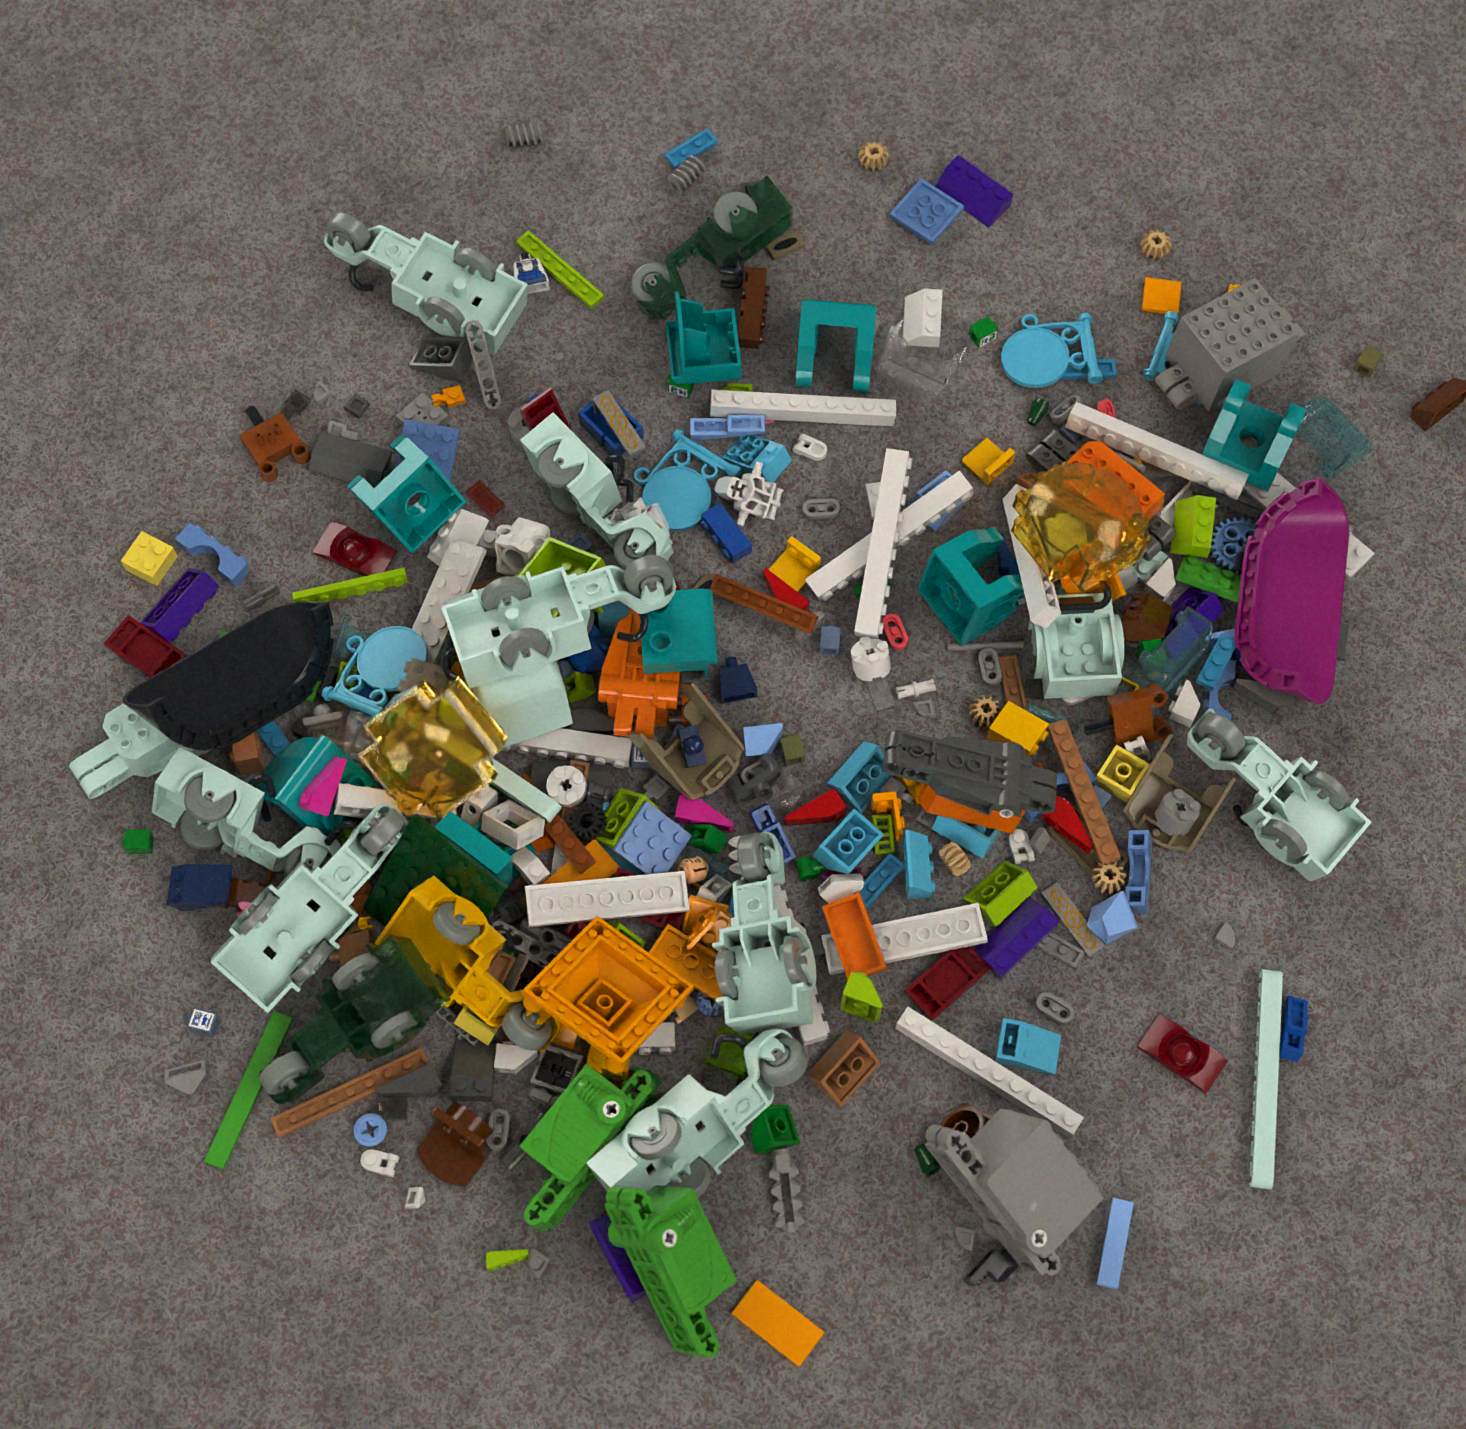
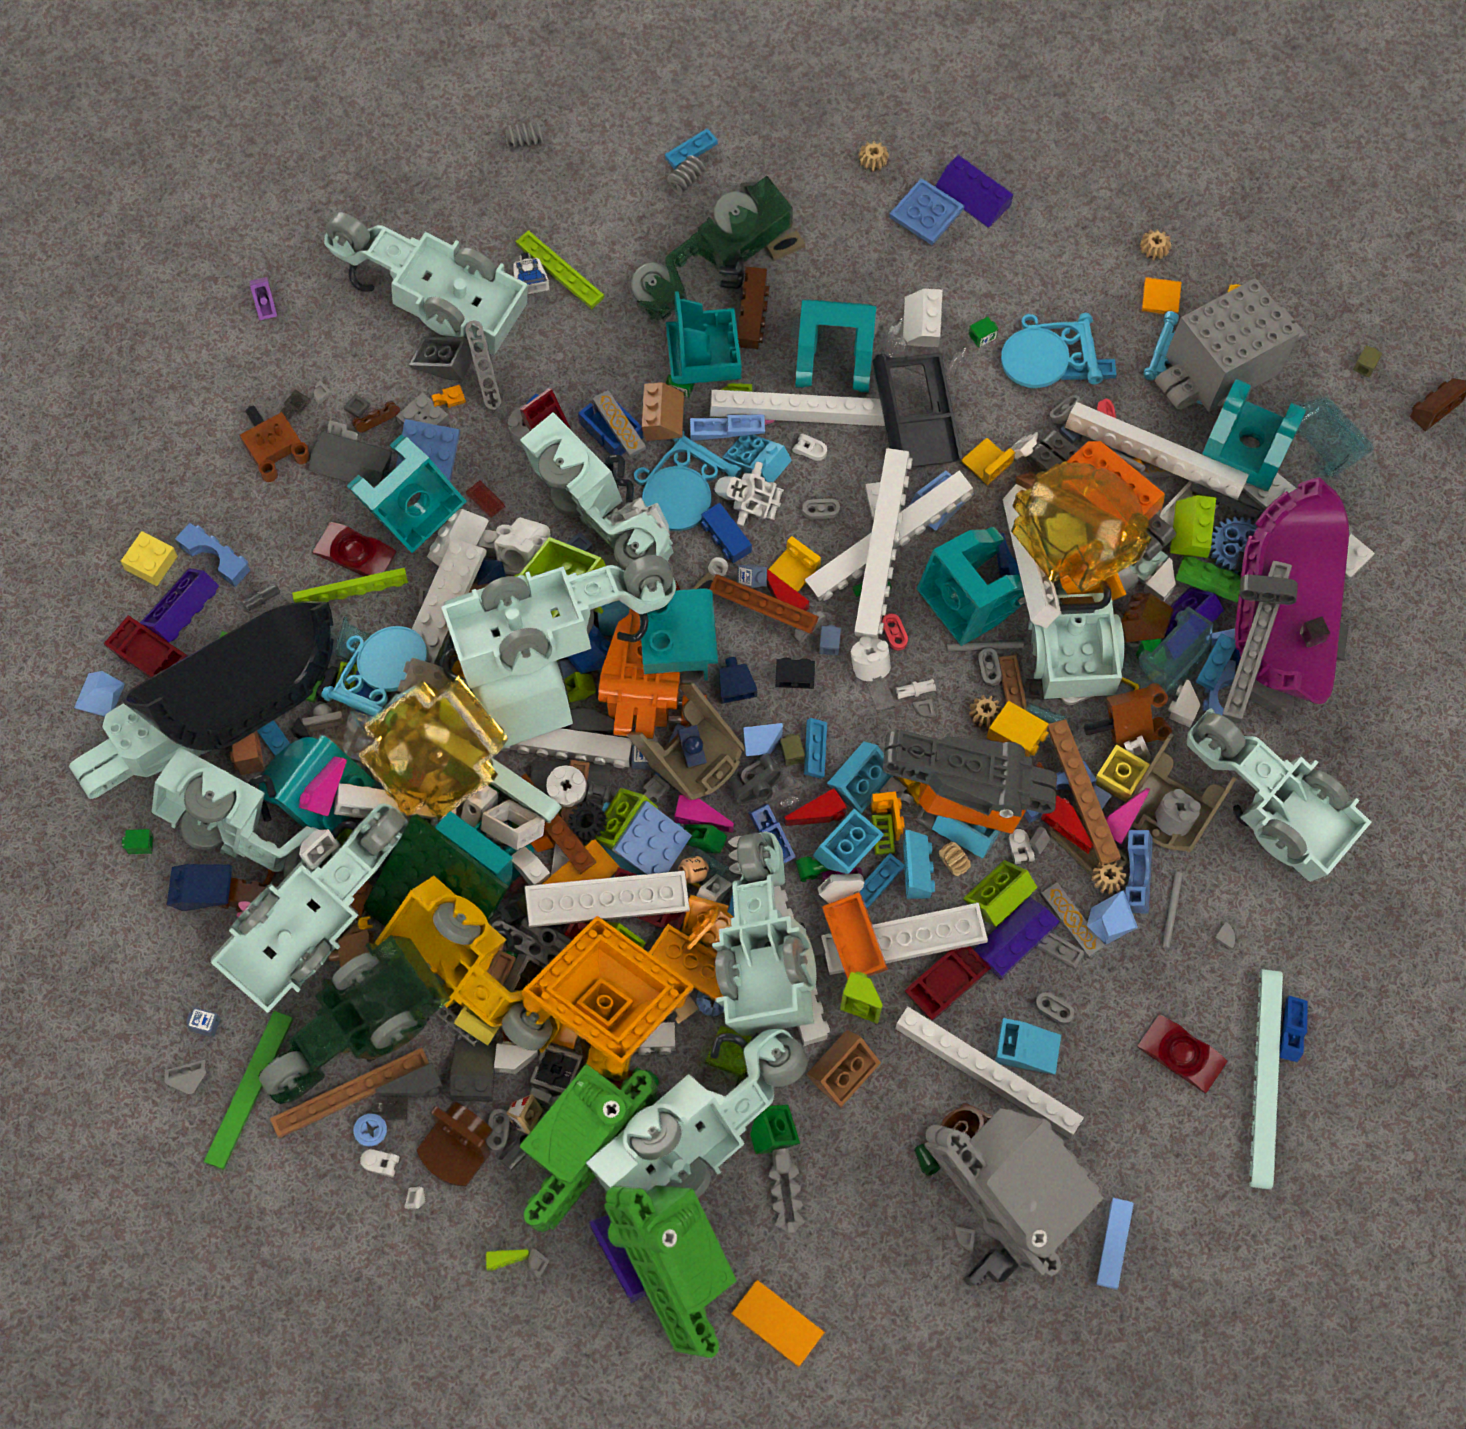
dark green cone [1026,398,1049,427] -> none
none -> light blue slope [74,671,125,717]
none -> medium lavender slope [250,277,277,320]
none -> white slope [299,829,339,870]
none -> reddish brown plate [352,401,400,433]
none -> dark blue slope [477,558,506,585]
none -> tan slope [506,1094,543,1134]
none -> medium nougat slope [642,382,684,441]
none -> white tile [708,557,728,577]
none -> sand blue brick [737,564,767,587]
none -> black brick [775,657,815,689]
none -> dark azure plate [804,718,827,779]
none -> black piece [872,353,963,467]
none -> white plate [1011,432,1038,460]
none -> dark pink slope [1105,788,1151,844]
none -> light grey bar [1162,872,1183,949]
none -> light grey plate [1222,560,1292,723]
none -> dark grey beam [1239,574,1298,605]
none -> clear smoke brick [1300,617,1330,648]

